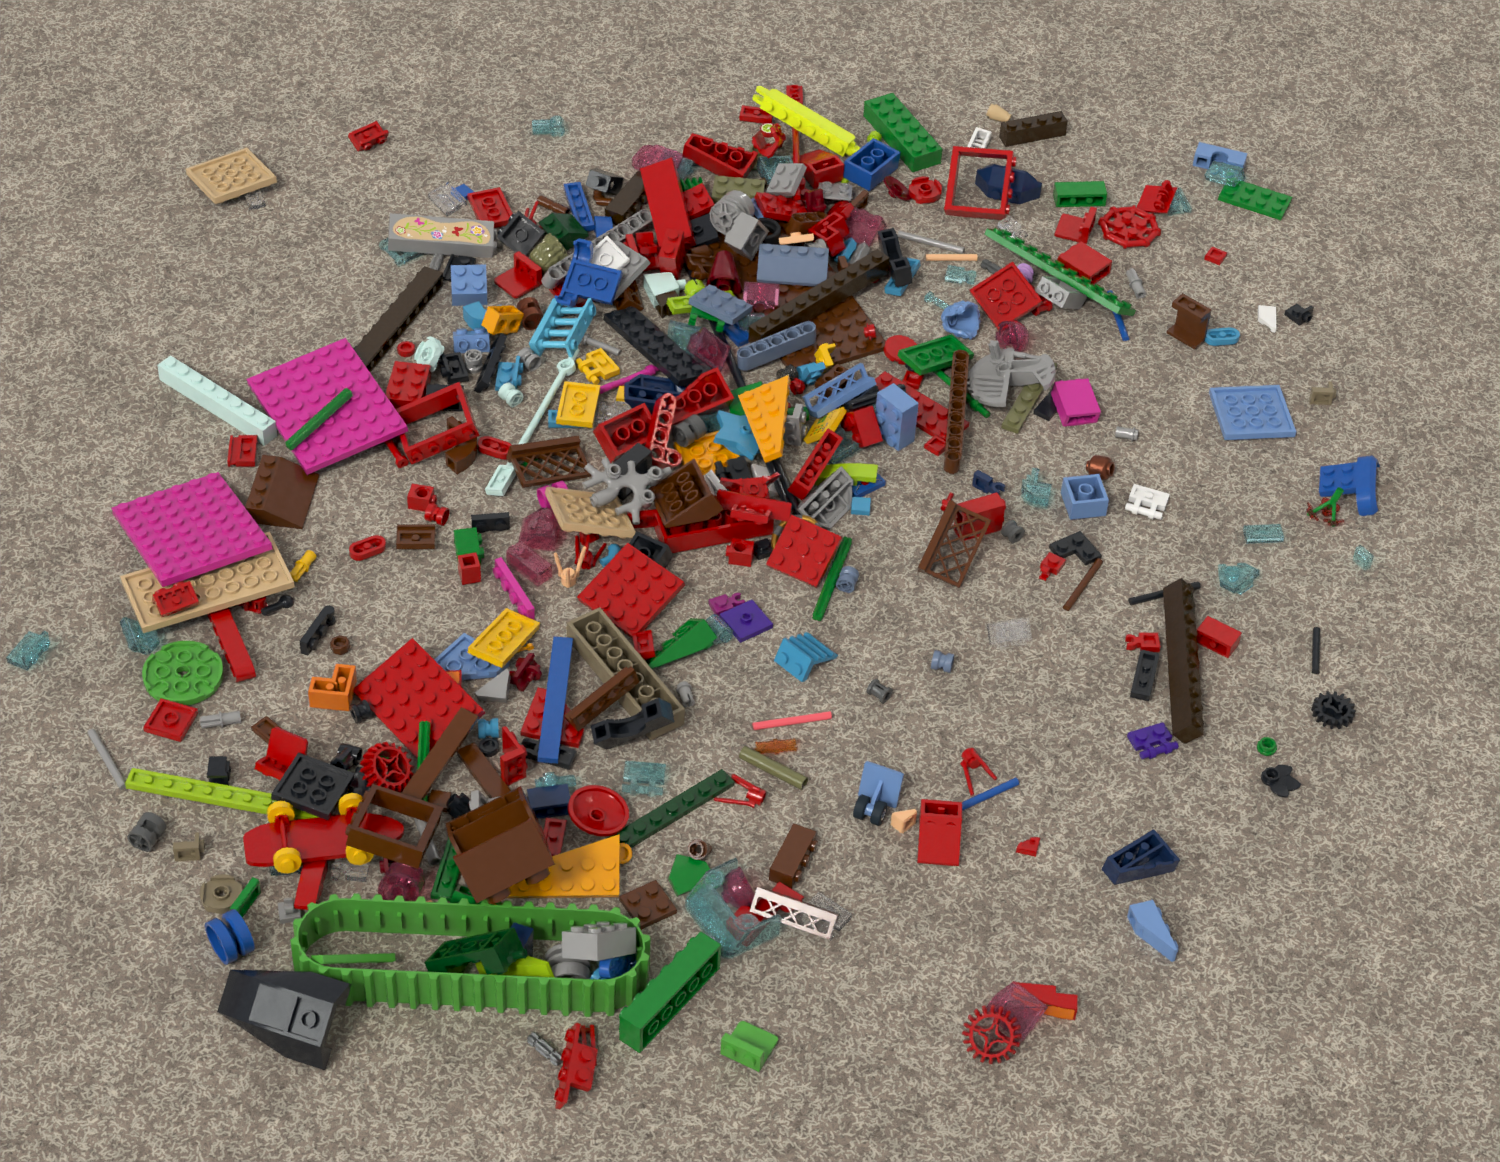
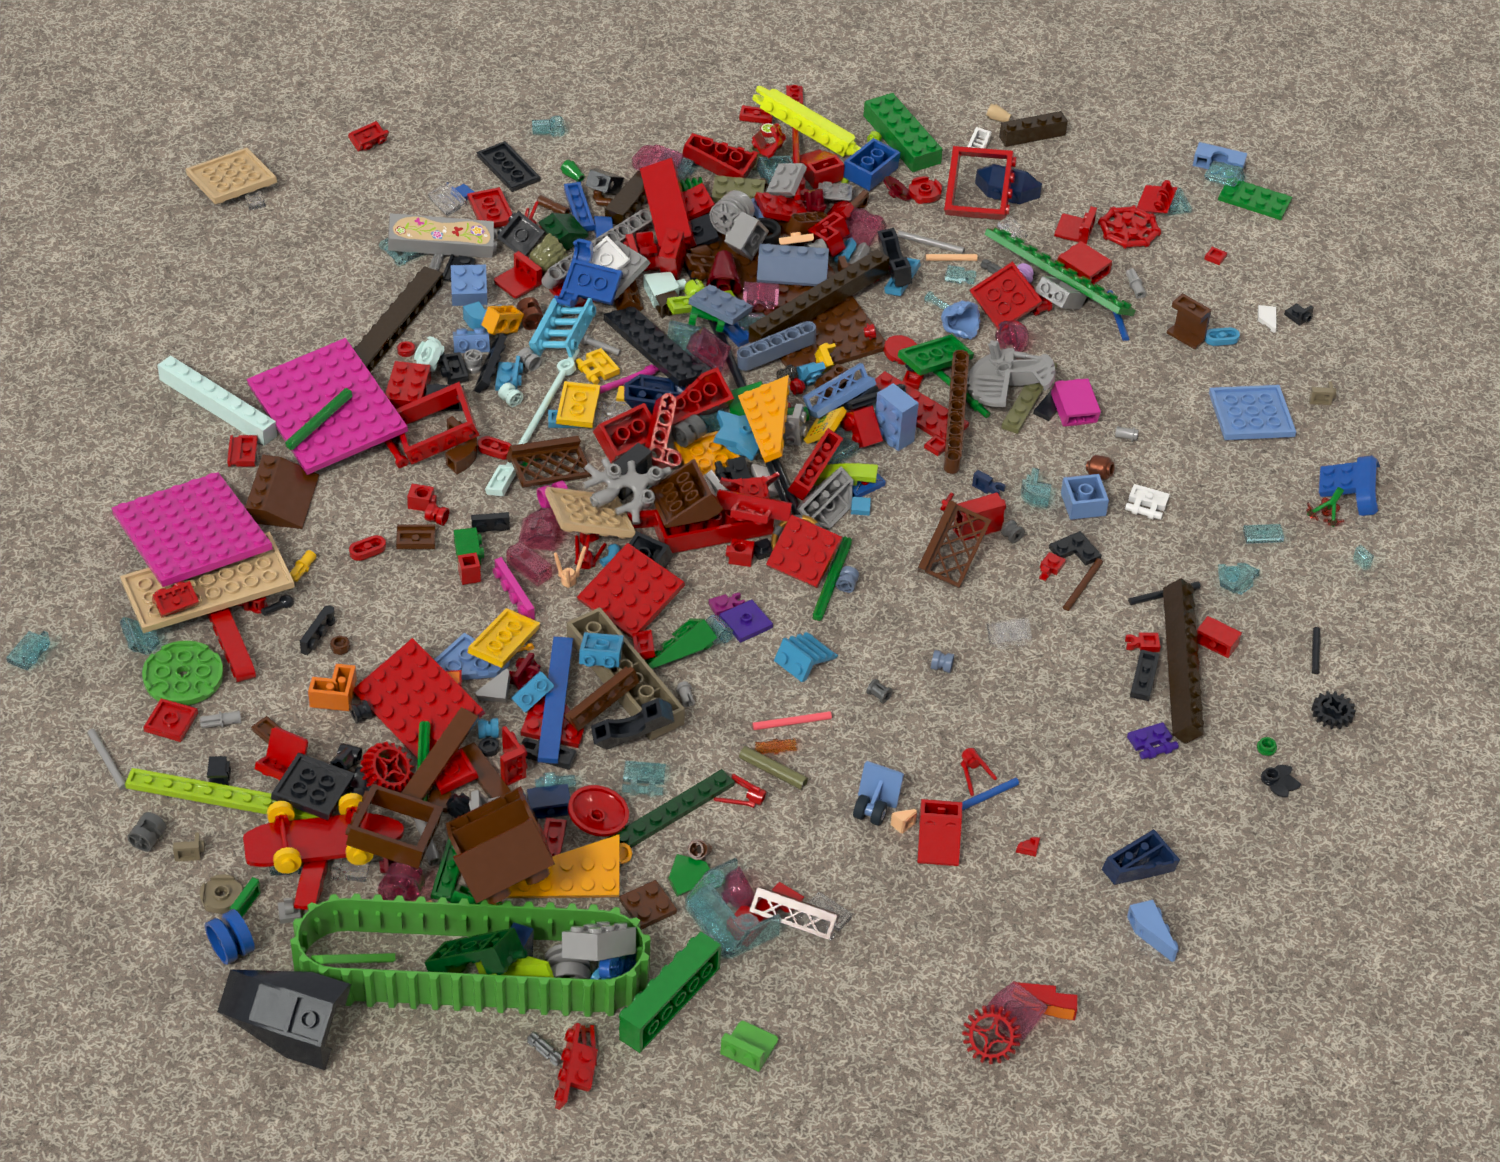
reddish brown brick [769,823,818,889] -> none
green brick [1053,181,1107,207] -> none
none -> red tile [434,749,479,795]
none -> black tile [477,141,541,192]
none -> dark azure bracket [511,671,554,712]
none -> green cone [560,160,585,182]
none -> dark azure plate [579,632,624,668]

